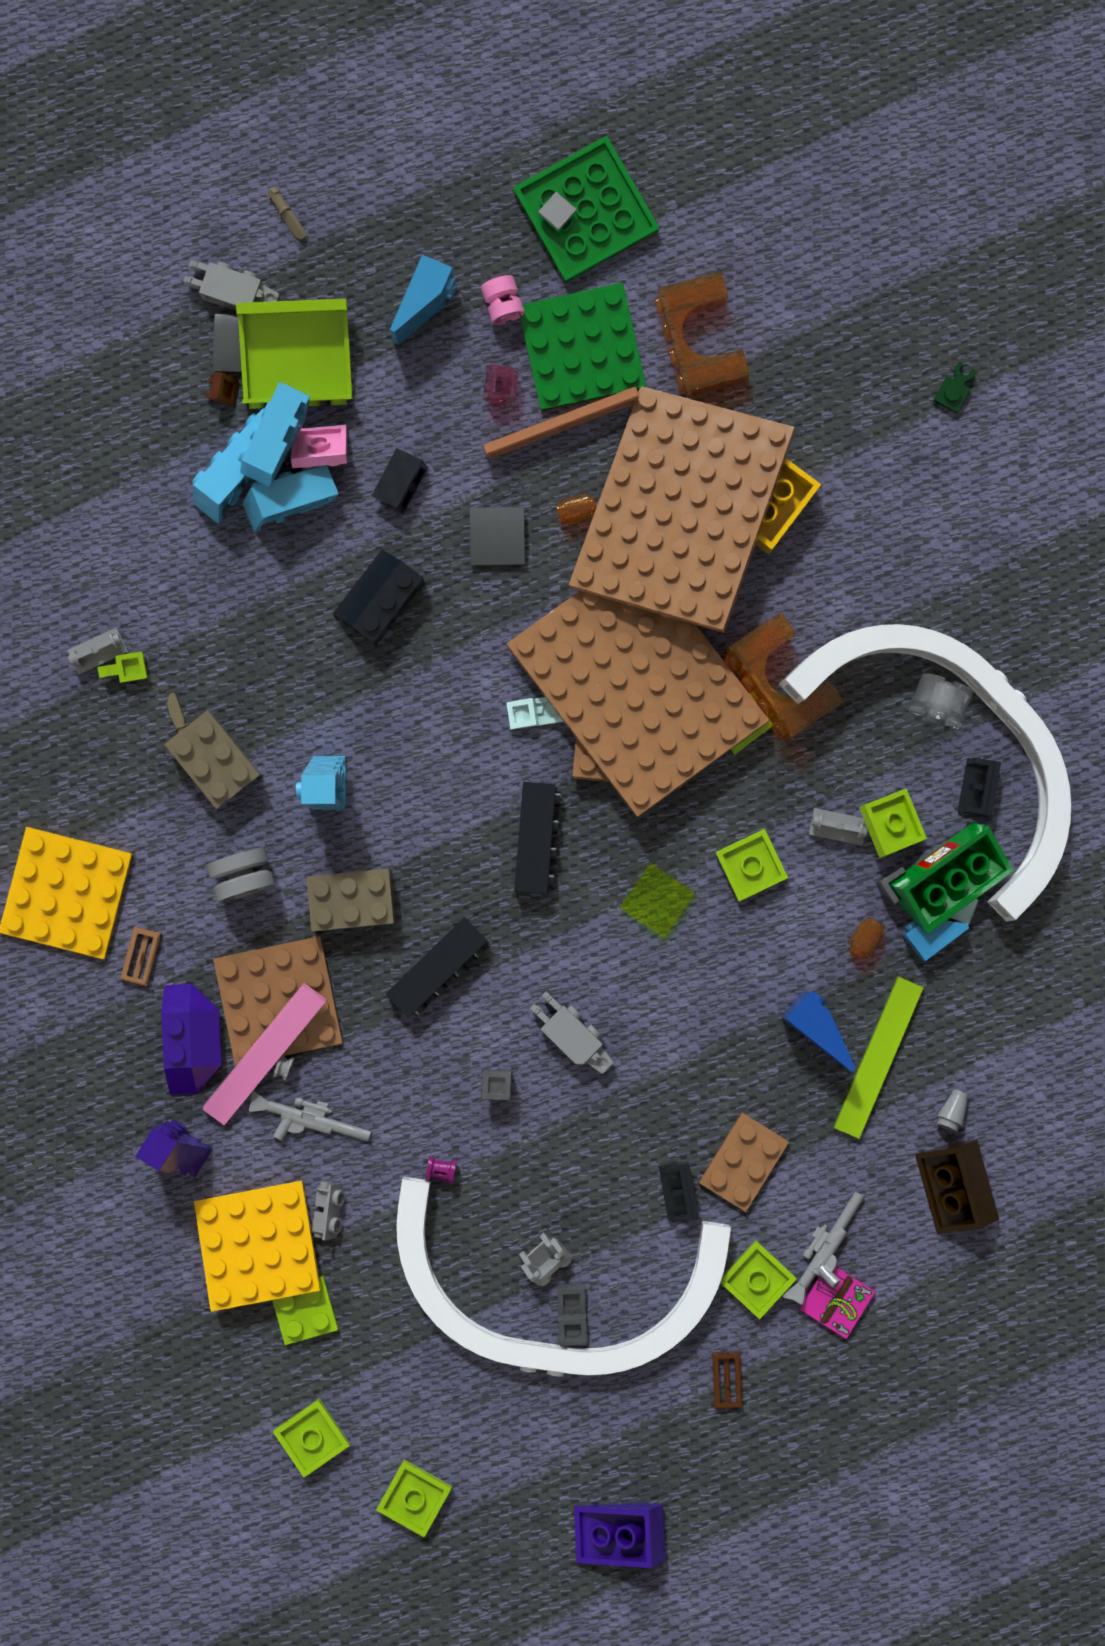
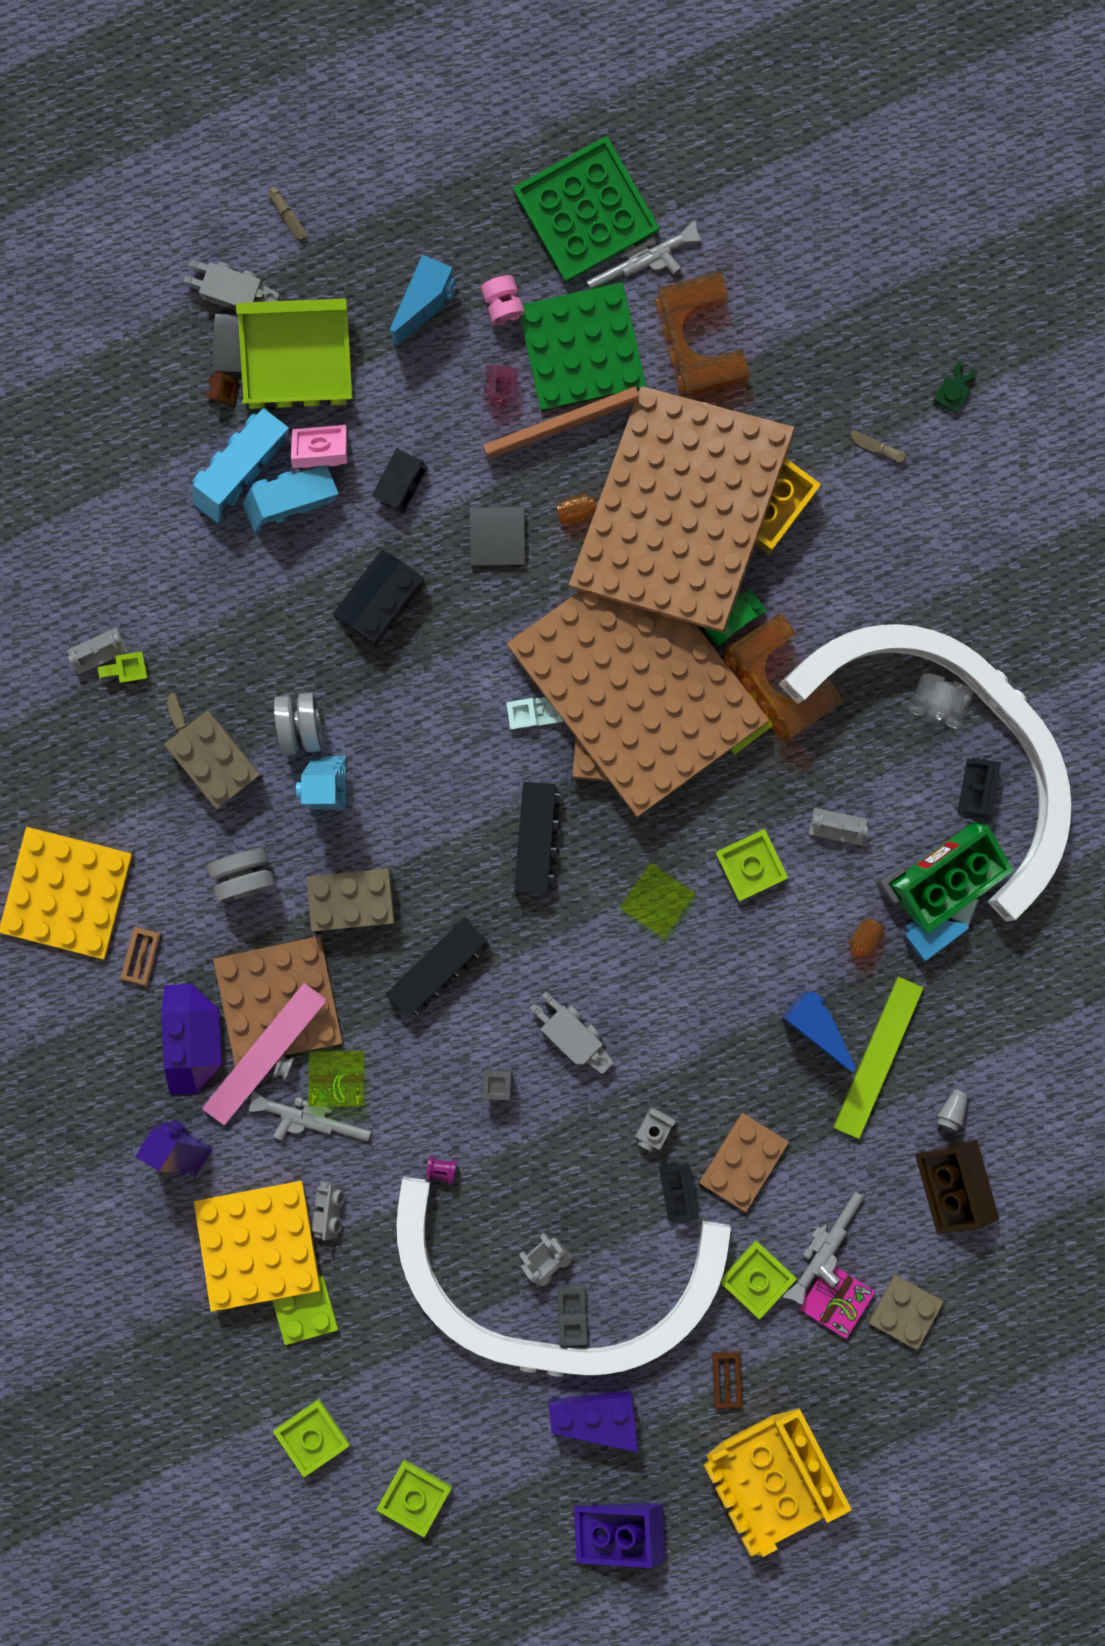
medium azure wedge [238,382,310,487] -> none
light grey tile [538,192,577,232] -> none
lime plate [859,788,927,858] -> none
none -> light grey wheel [274,692,322,756]
none -> clear neon green tile [308,1051,364,1107]
none -> dark purple wedge [549,1390,638,1452]
none -> light grey piece [586,221,701,289]
none -> light grey brick [635,1106,676,1152]
none -> green brick [703,589,767,647]
none -> yellow slope [703,1408,852,1557]
none -> dark tan piece [851,430,907,463]
none -> dark tan plate [868,1274,944,1350]

